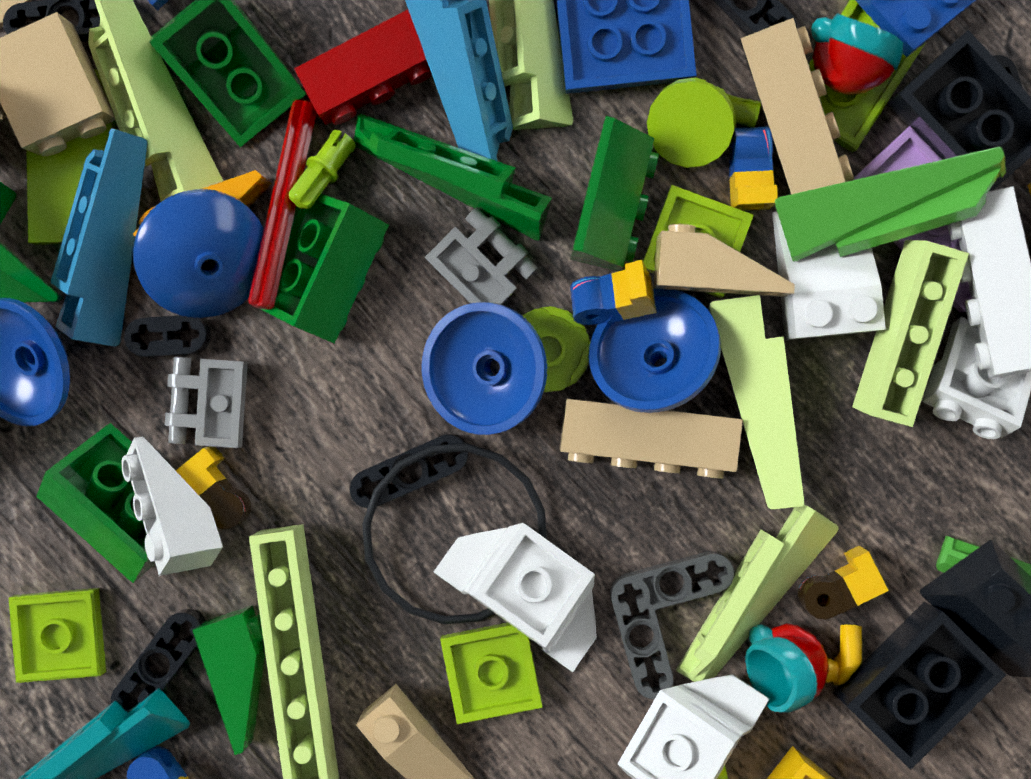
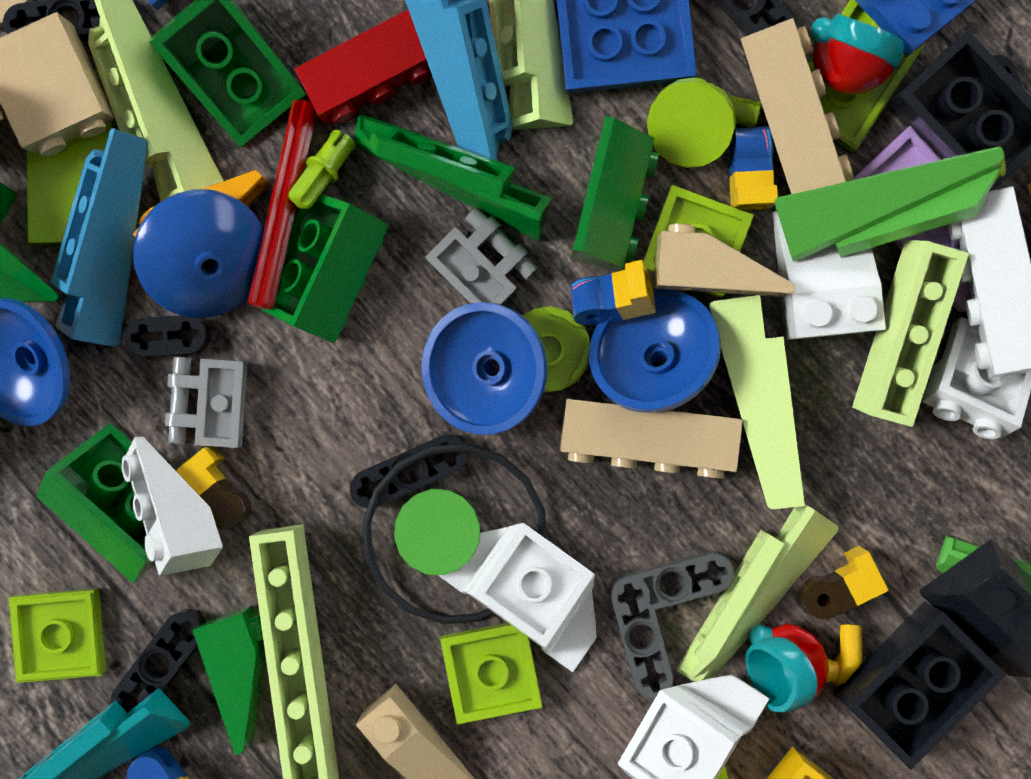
none -> bright green tile [394,489,480,575]

